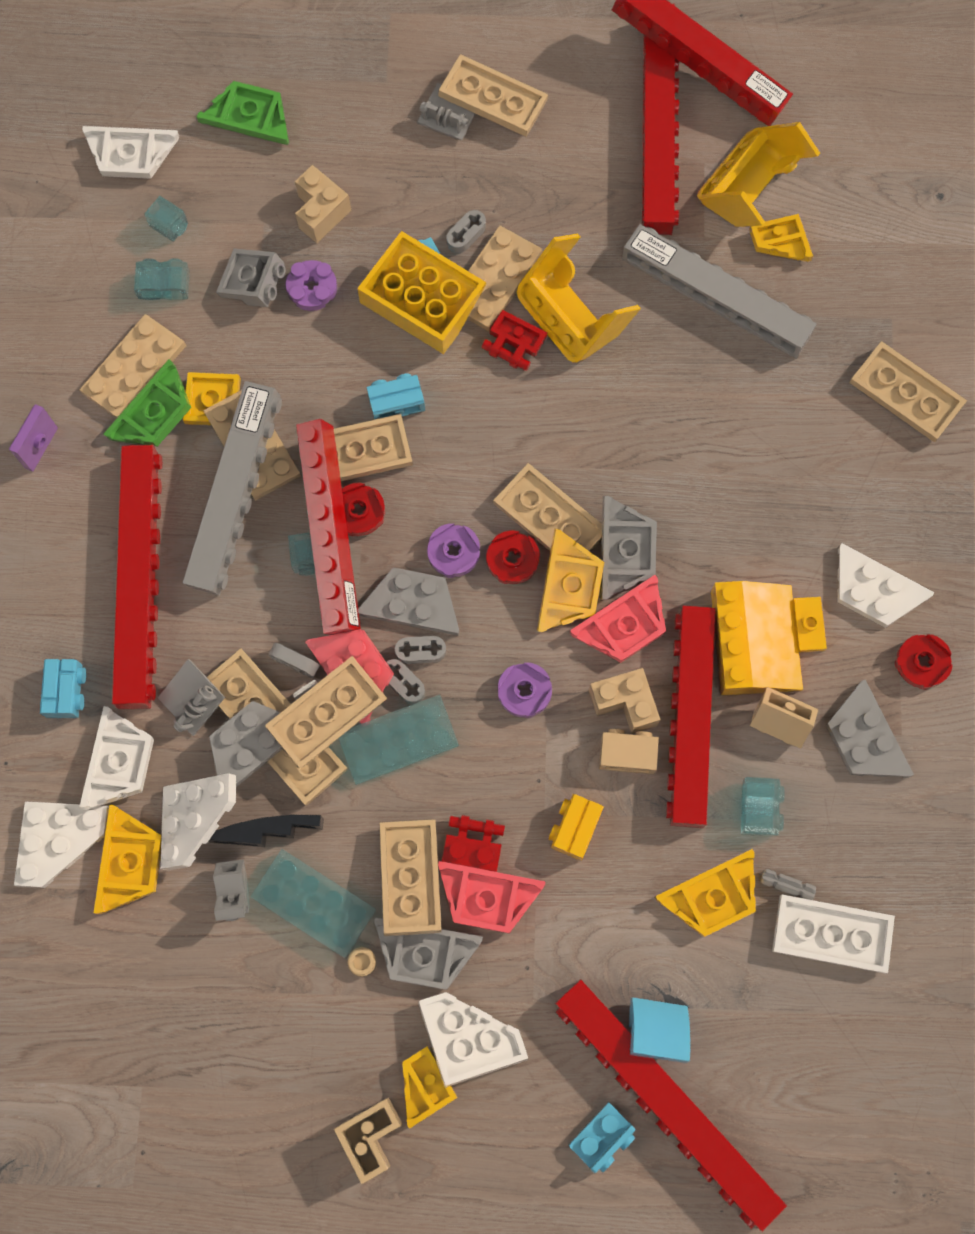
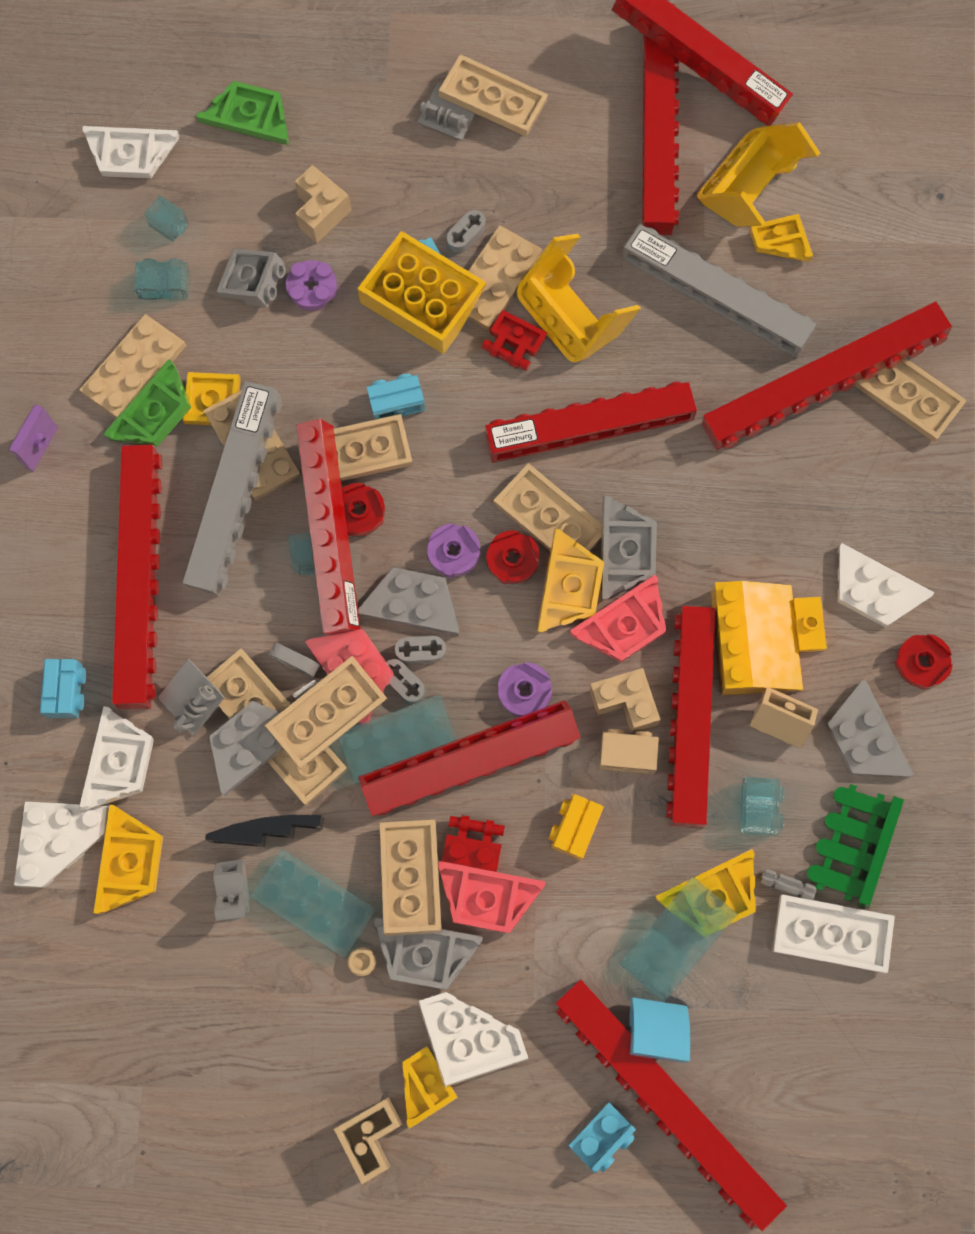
white plate [160,773,236,871] -> none
none -> red brick [358,700,581,816]
none -> red brick [485,382,697,463]
none -> clear light blue plate [620,876,737,1002]
none -> red brick [702,301,952,451]
none -> green fence [807,784,905,909]

